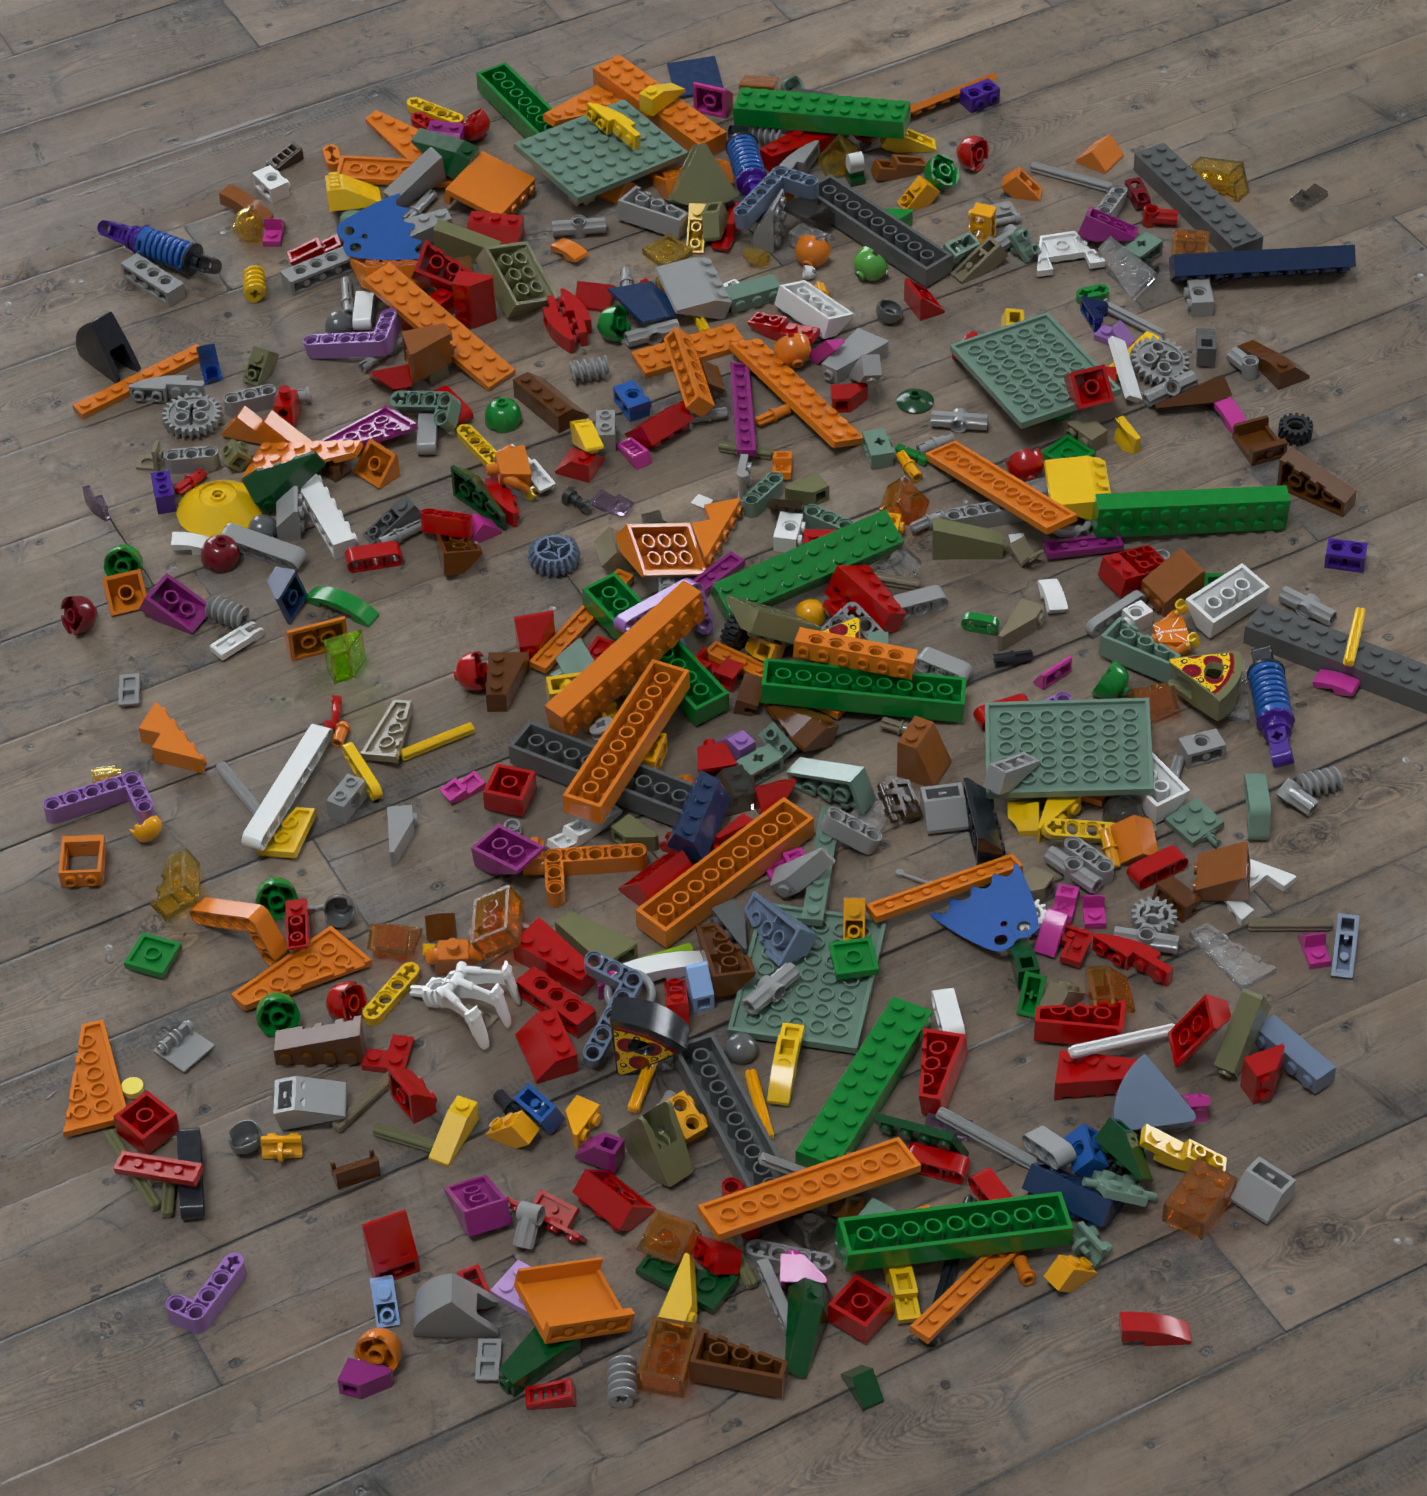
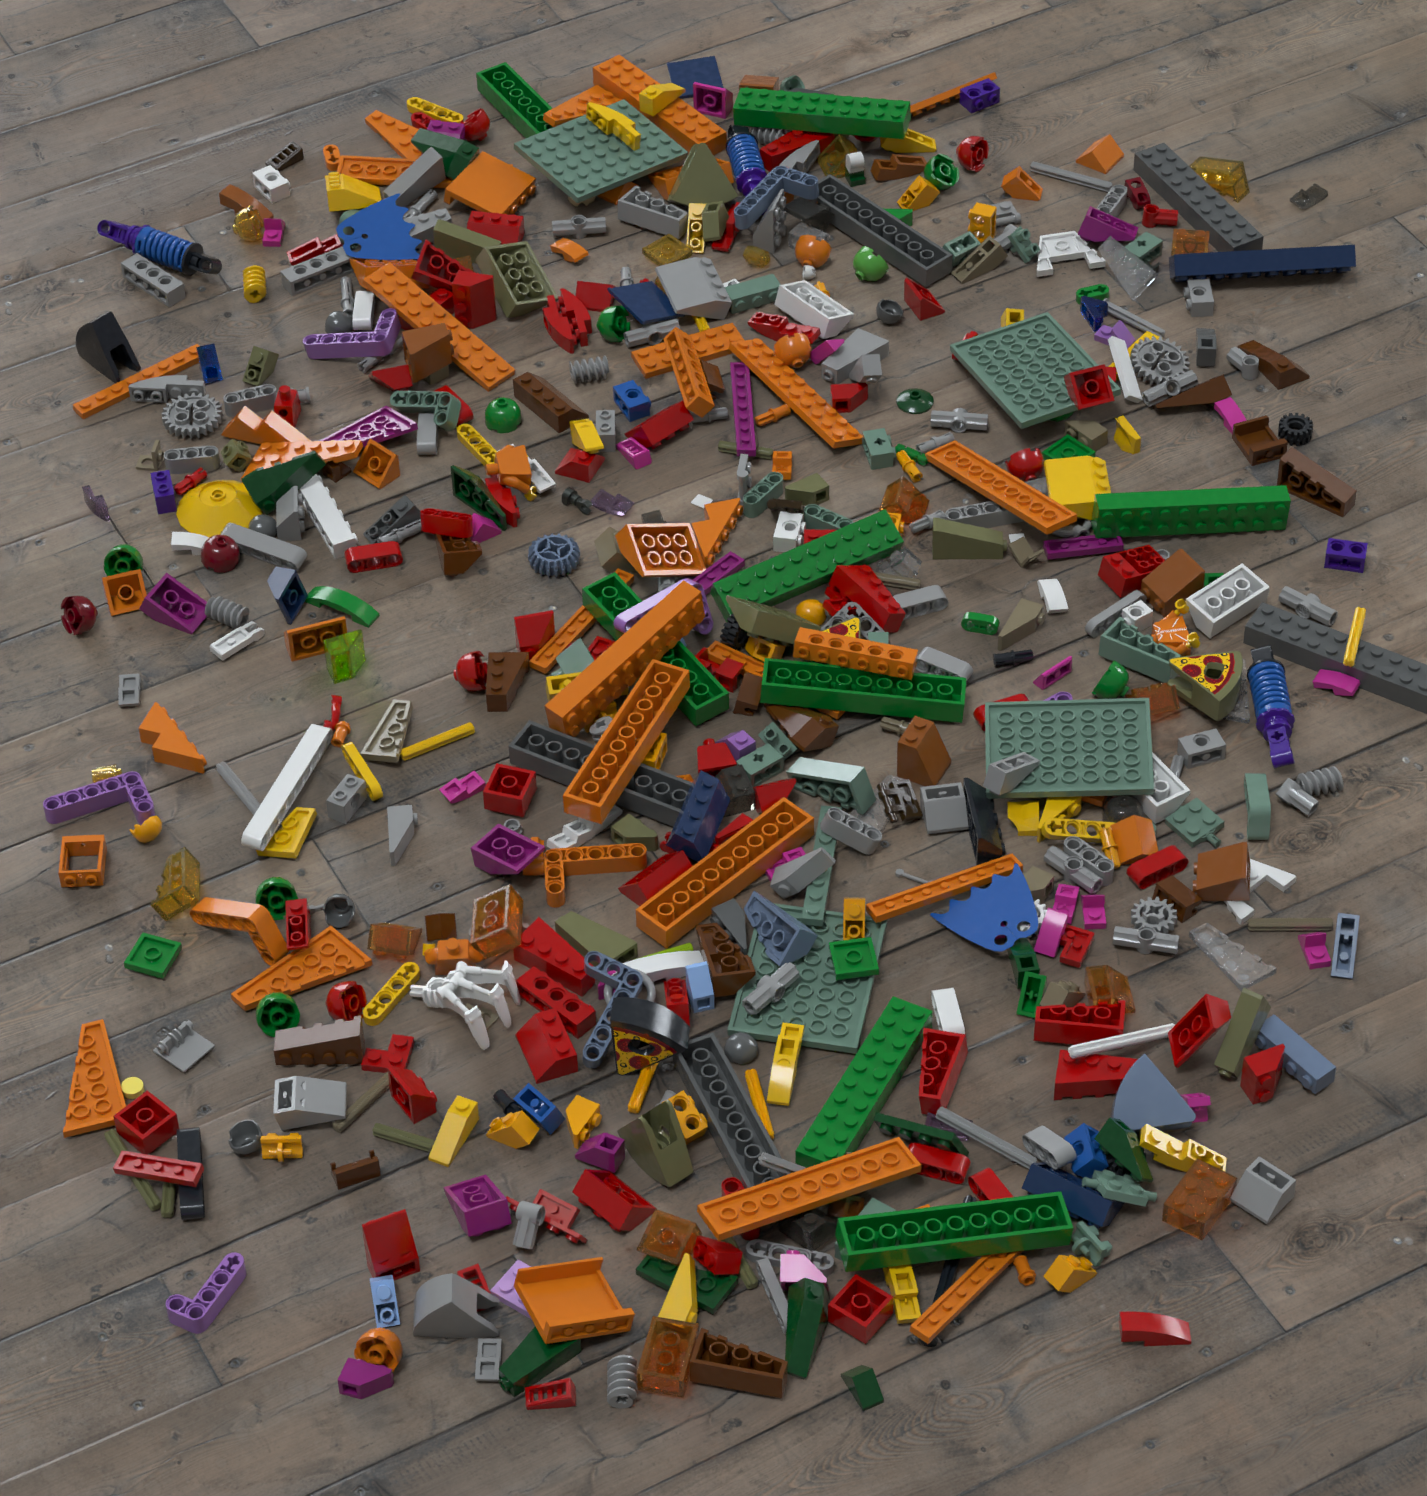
red slope [1092,934,1173,987] -> none

